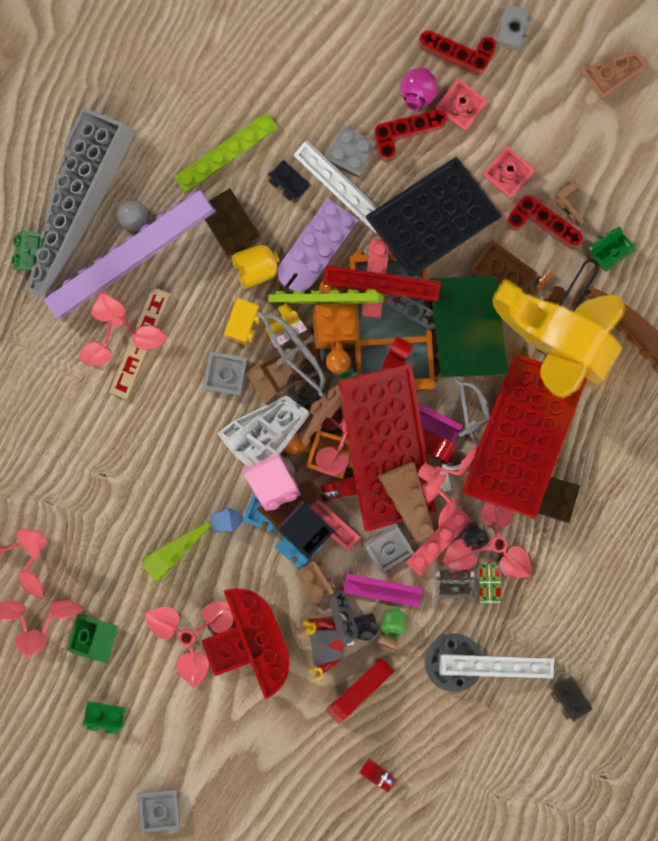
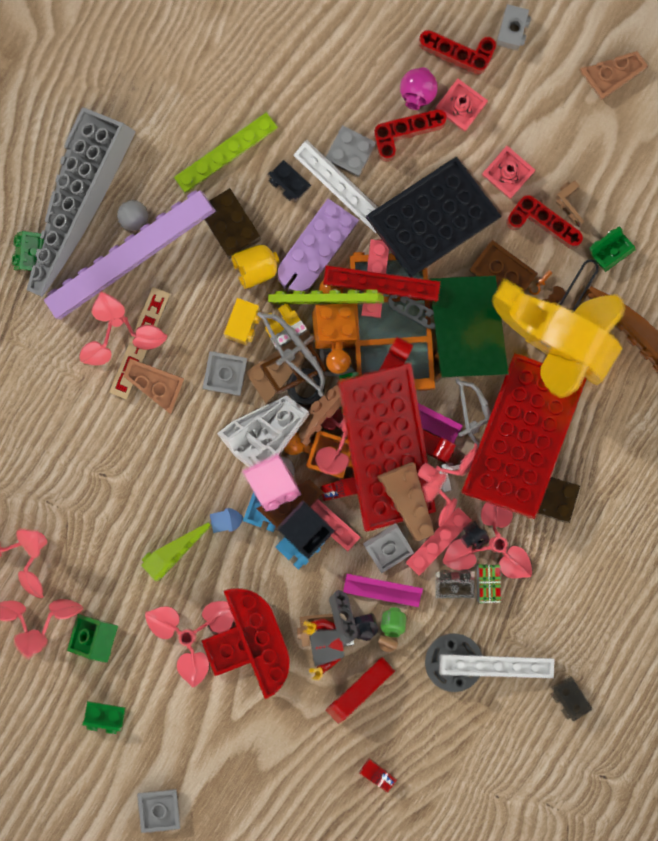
medium nougat bracket [295,560,336,605] -> none
none -> nougat wing [123,358,184,414]

